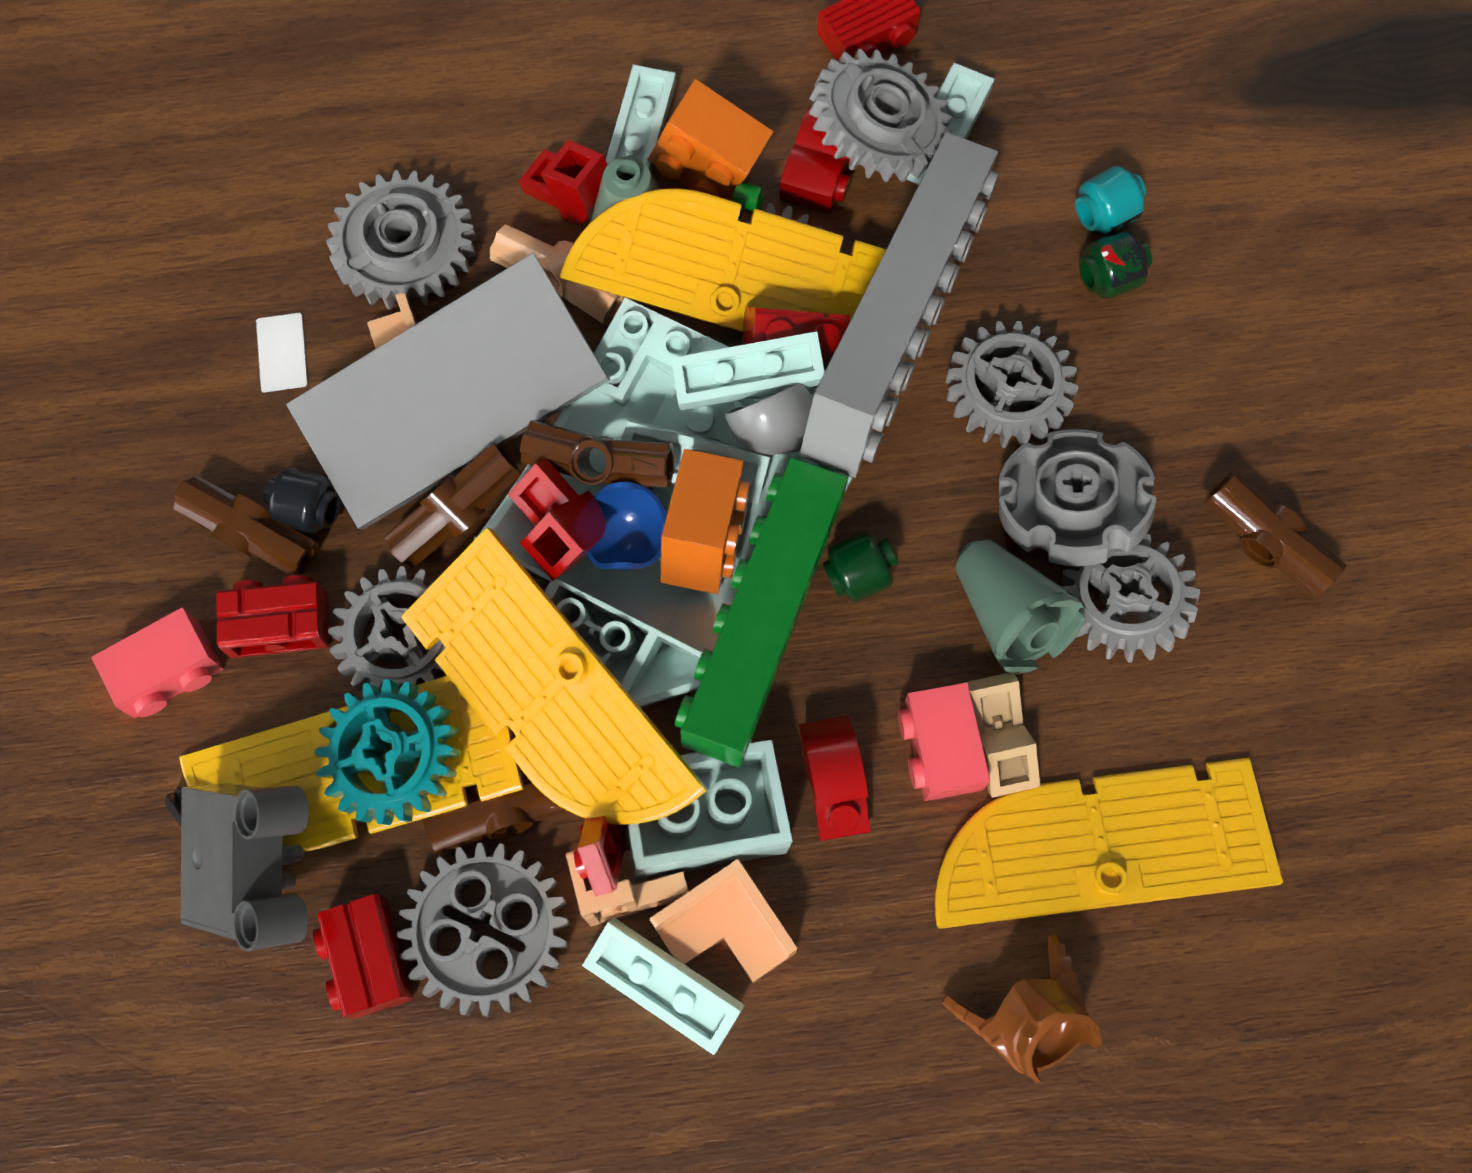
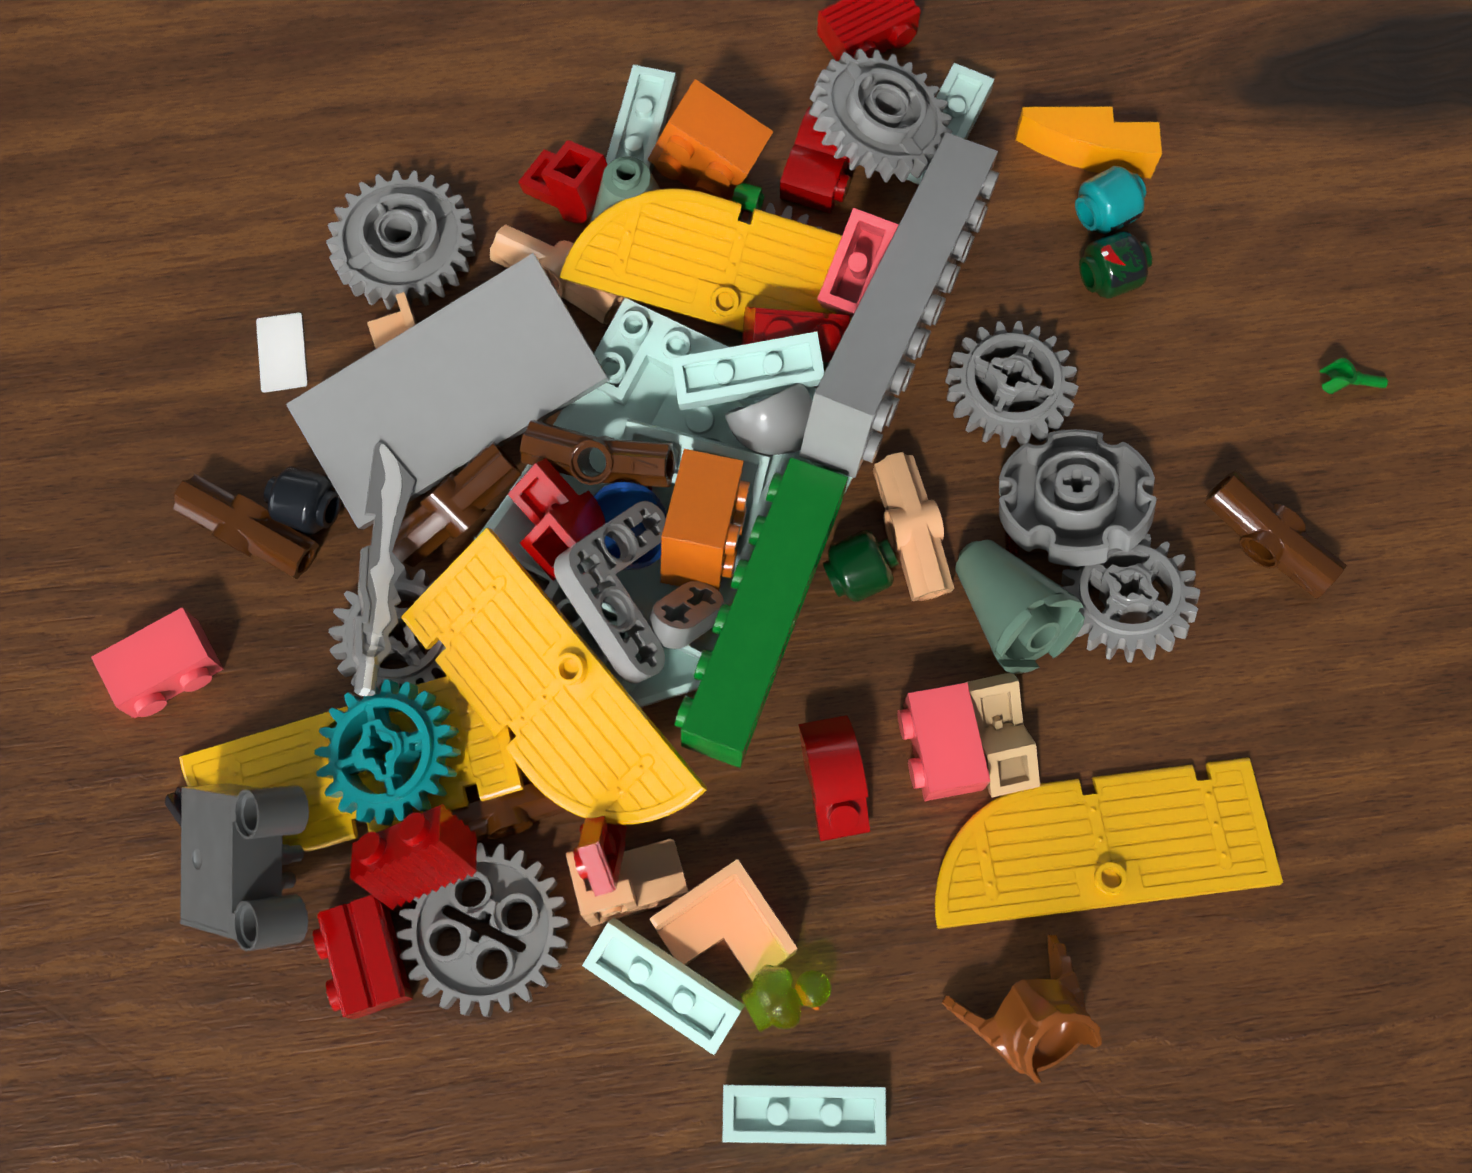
red brick [216,575,330,658] -> none
light aqua brick [626,740,792,881] -> none
none -> red brick [350,803,477,910]
none -> light grey sword [353,443,415,696]
none -> light grey beam [554,501,666,684]
none -> light grey beam [647,581,724,649]
none -> light aqua plate [722,1085,886,1145]
none -> clear neon green animal [740,965,831,1032]
none -> coral brick [817,208,899,319]
none -> light nougat piece [873,452,954,601]
none -> light orange slope [1015,107,1162,178]
none -> green hand [1319,358,1388,394]

